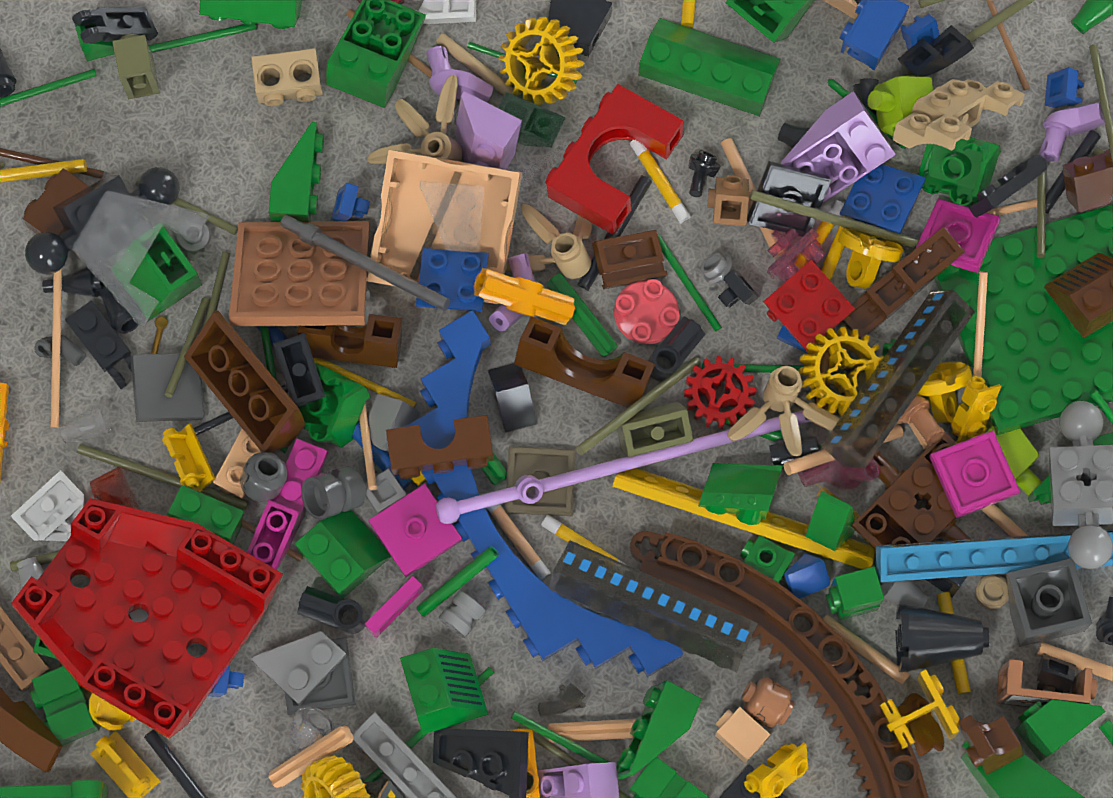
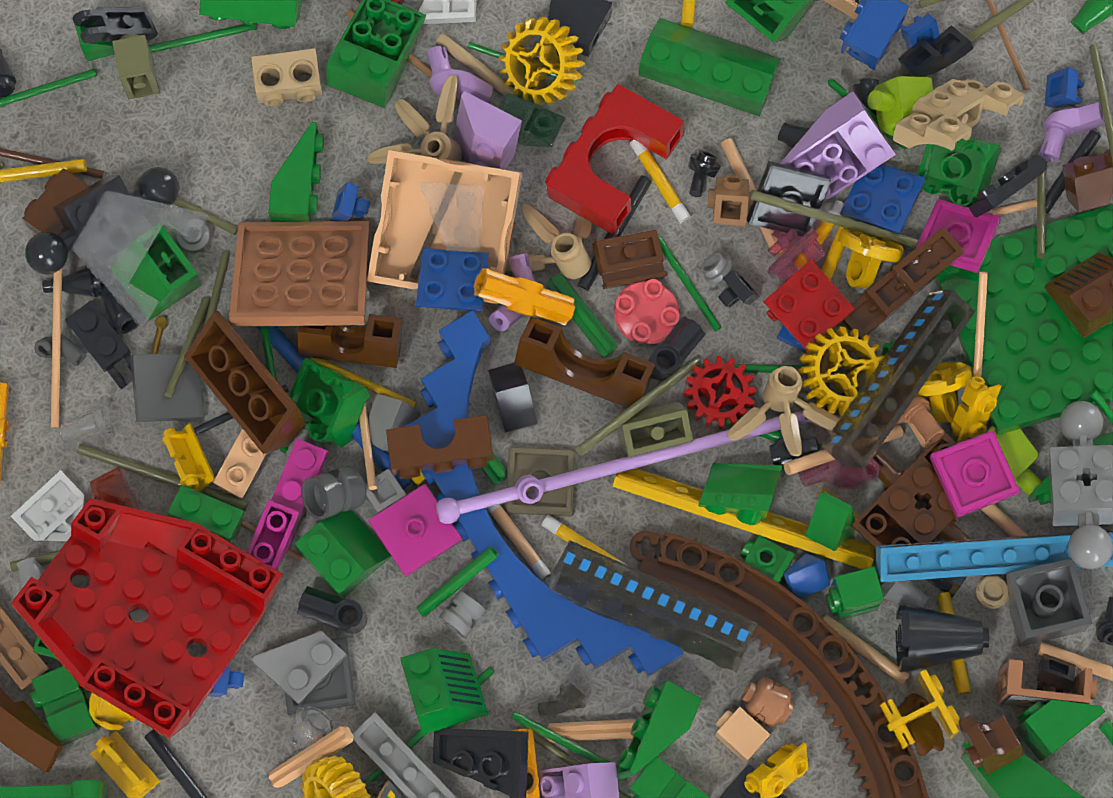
dark grey head [240,452,287,502] -> none
black slope [273,333,326,408] -> none
flat silver bar [280,215,450,311] -> none
dark pink tile [365,576,424,638] -> none

